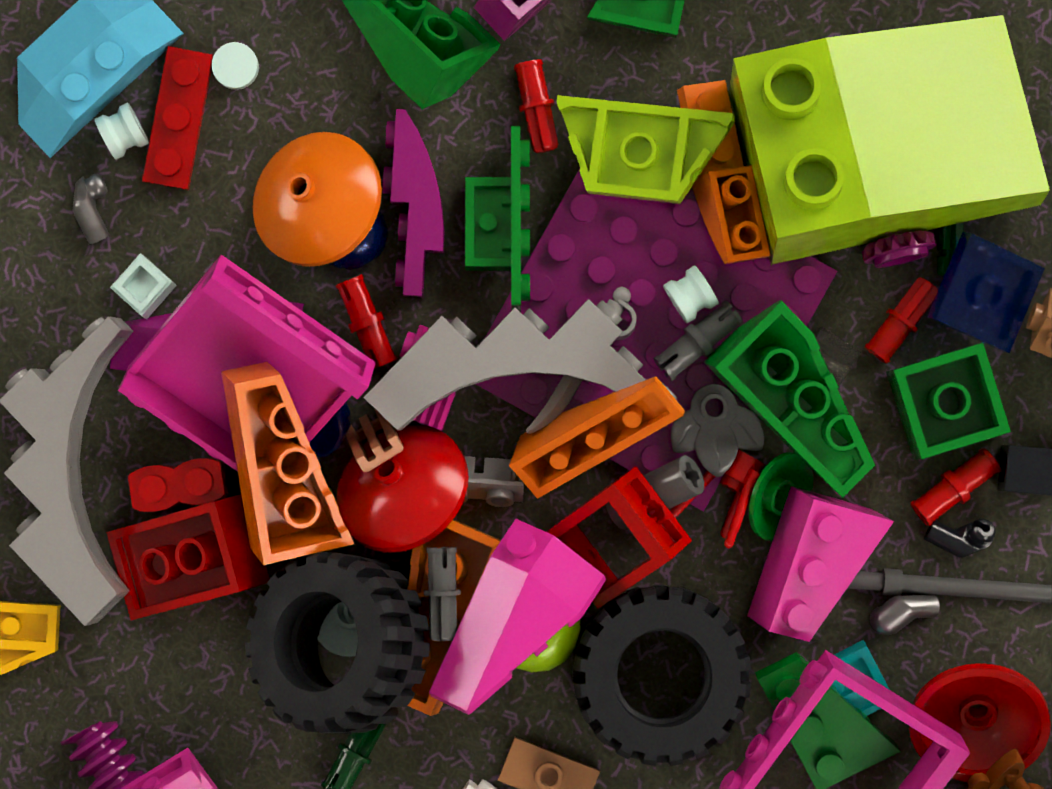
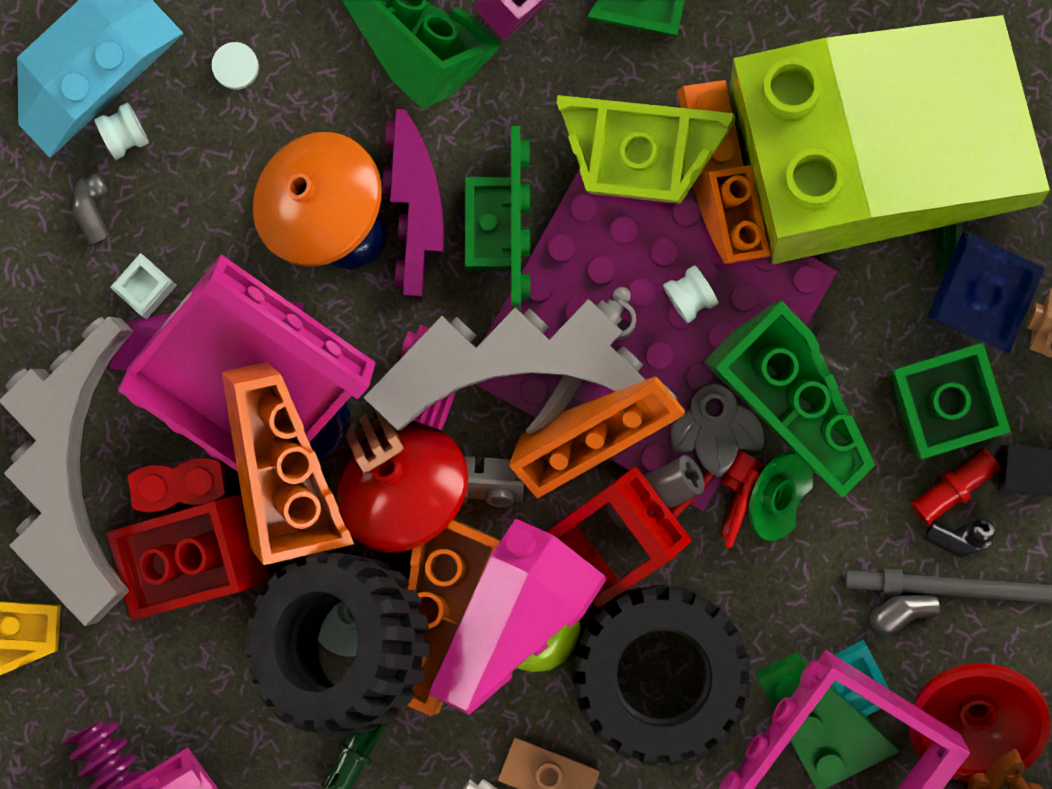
red plate [142,46,214,191] -> none
red pin [335,274,397,369] -> none
dark grey axle [424,547,461,641] -> none
red axle [514,59,559,153] -> none
dark grey pin [653,300,744,381] -> none
dark pink wedge [747,486,894,642] -> none
magenta gear [862,230,936,268] -> none
red axle [864,277,939,364] -> none

